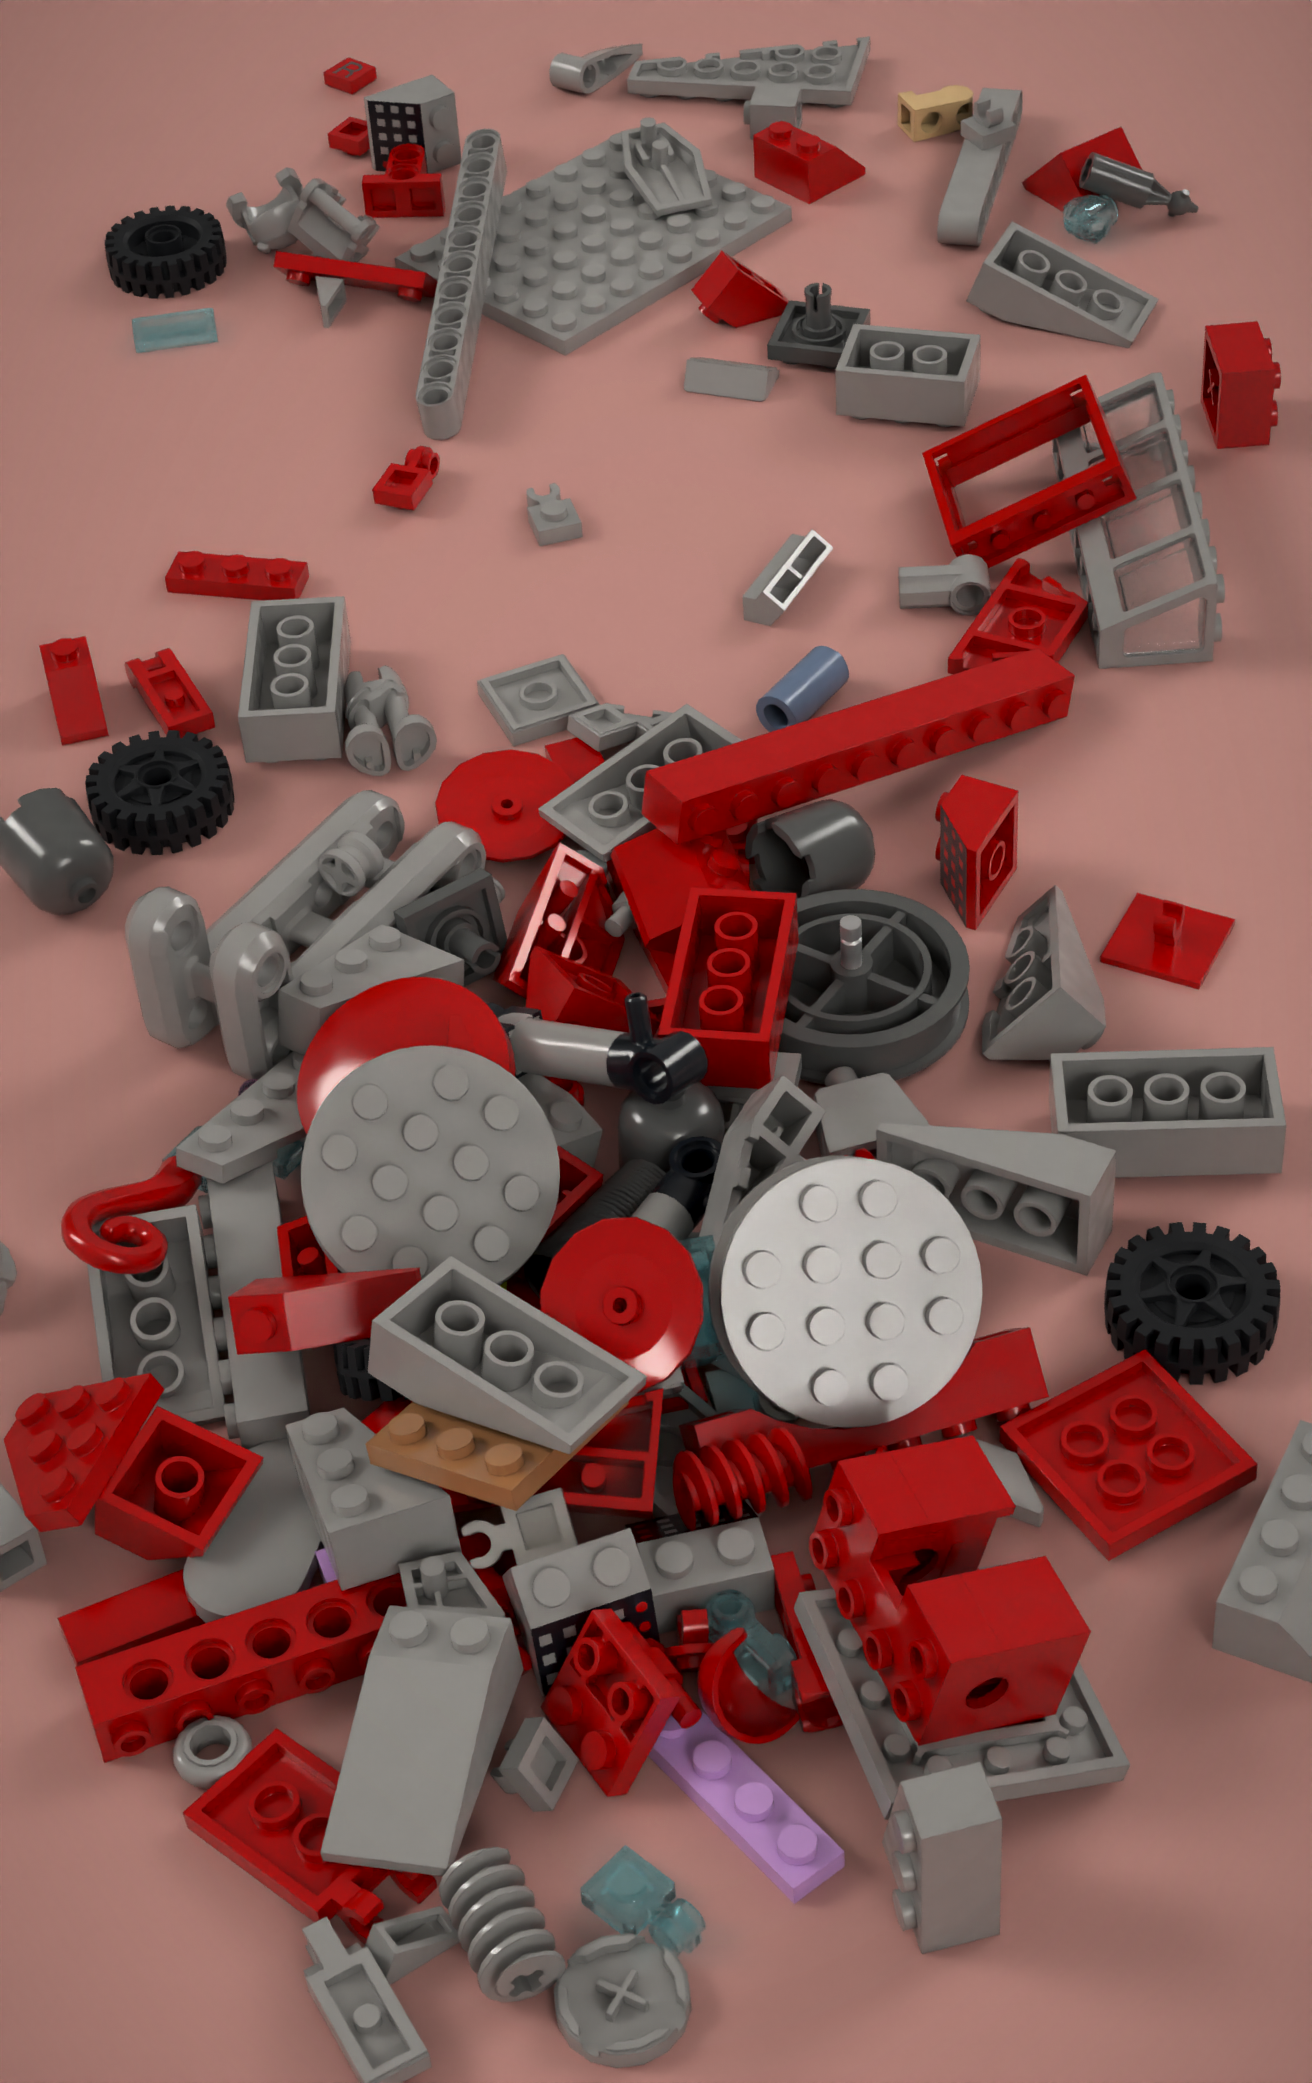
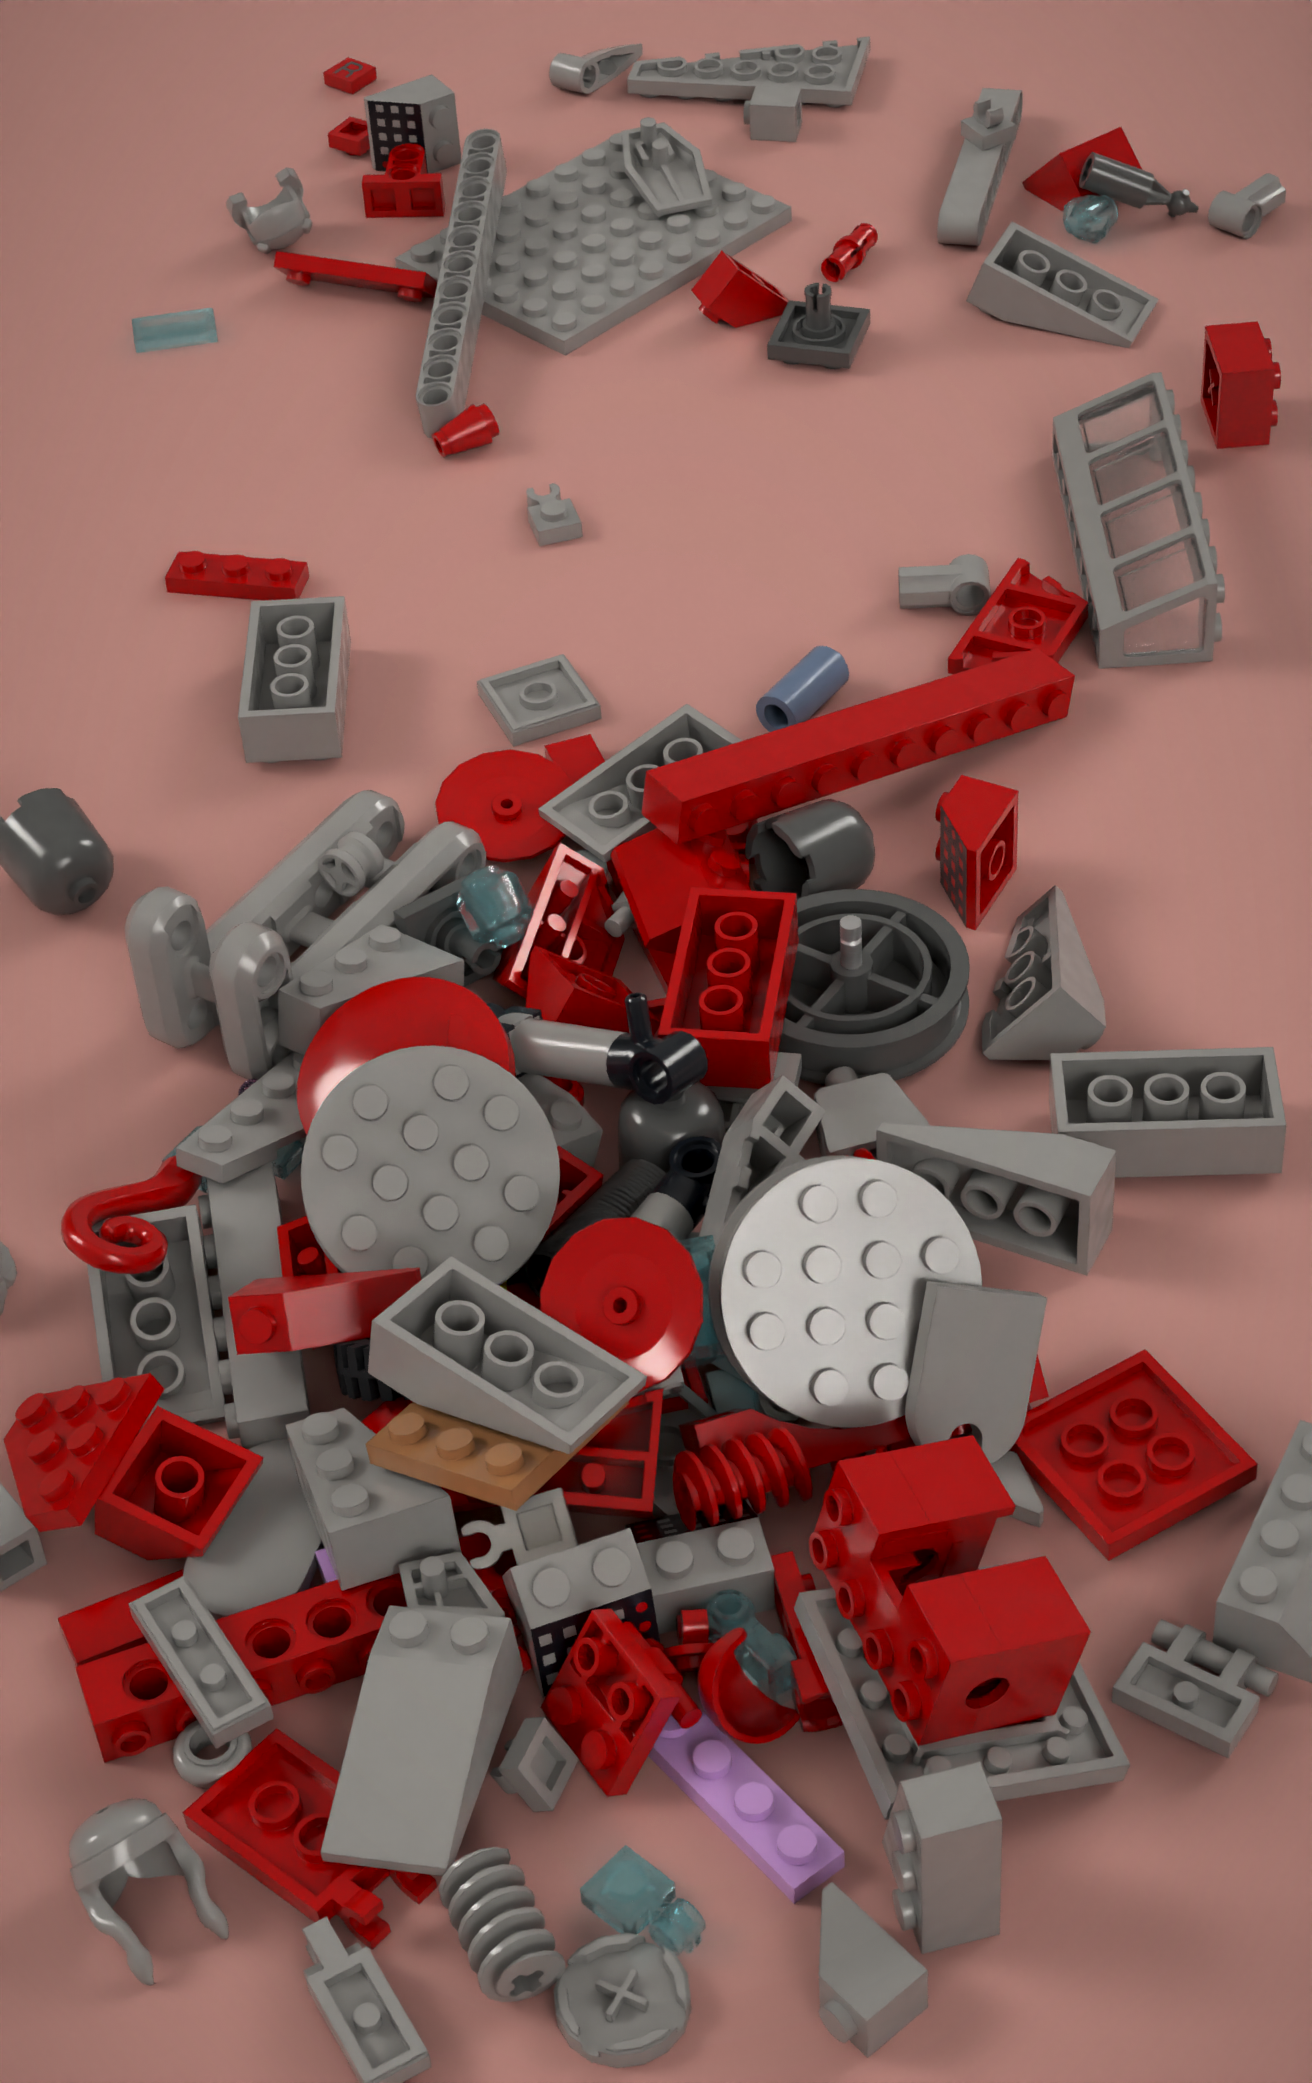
red slope [39,636,109,745] -> none
black wheel [85,730,235,855] -> none
black wheel [105,205,227,299] -> none
red plate [125,648,215,738] -> none
light grey piece [287,179,380,262] -> none
light grey piece [315,276,347,328] -> none
light grey piece [345,666,437,776] -> none
light grey piece [364,1906,460,1985] -> none
red plate [372,446,440,510] -> none
light grey tile [567,703,673,752] -> none
light grey slope [684,357,780,402] -> none
light grey piece [742,529,834,626] -> none
red slope [753,120,865,204] -> none
light grey brick [835,324,981,427] -> none
tan leg [897,85,973,142] -> none
red window [922,374,1137,569] -> none
red piece [1100,893,1235,990] -> none
black wheel [1104,1222,1280,1385] -> none
none -> light grey hair [69,1798,229,1985]
none -> light grey tile [128,1575,274,1748]
none -> red cone [432,403,500,458]
none -> clear light blue head [456,865,534,948]
none -> light grey slope [819,1882,928,2058]
none -> red pin [821,223,878,282]
none -> light grey tile [905,1281,1047,1464]
none -> light grey plate [1112,1619,1279,1758]
none -> light grey piece [1208,173,1286,239]

